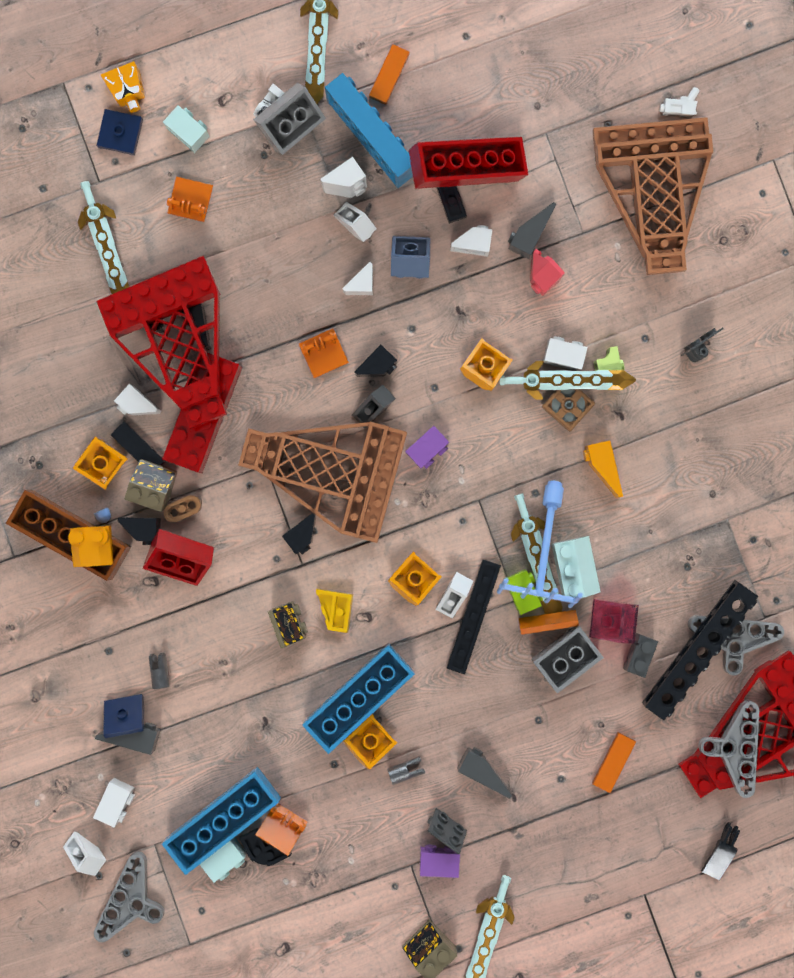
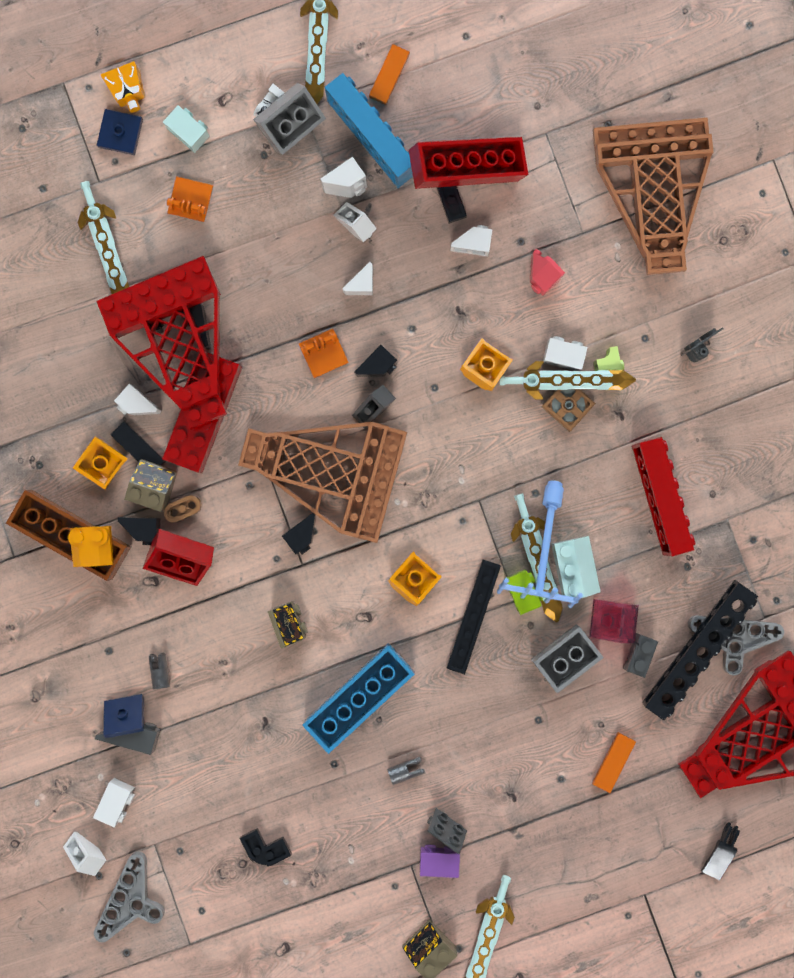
light blue hinge [94,508,111,523] -> none
dark azure brick [162,766,281,875] -> none
light aqua brick [200,837,247,883] -> none
orange hinge [255,803,308,856] -> none
yellow wing [316,589,353,633] -> none
light orange slope [343,714,397,770] -> none
sand blue slope [391,236,430,279] -> none
medium lavender brick [405,426,449,469] -> none
white slope [436,572,473,618] -> none
dark grey slope [457,747,512,799] -> none
dark grey slope [508,202,557,259] -> none
orange tile [518,610,579,635] -> none
light orange slope [583,440,623,498] -> none
white piece [659,87,700,118] -> none
light grey beam [698,700,759,798] -> none
none -> red brick [631,437,695,557]

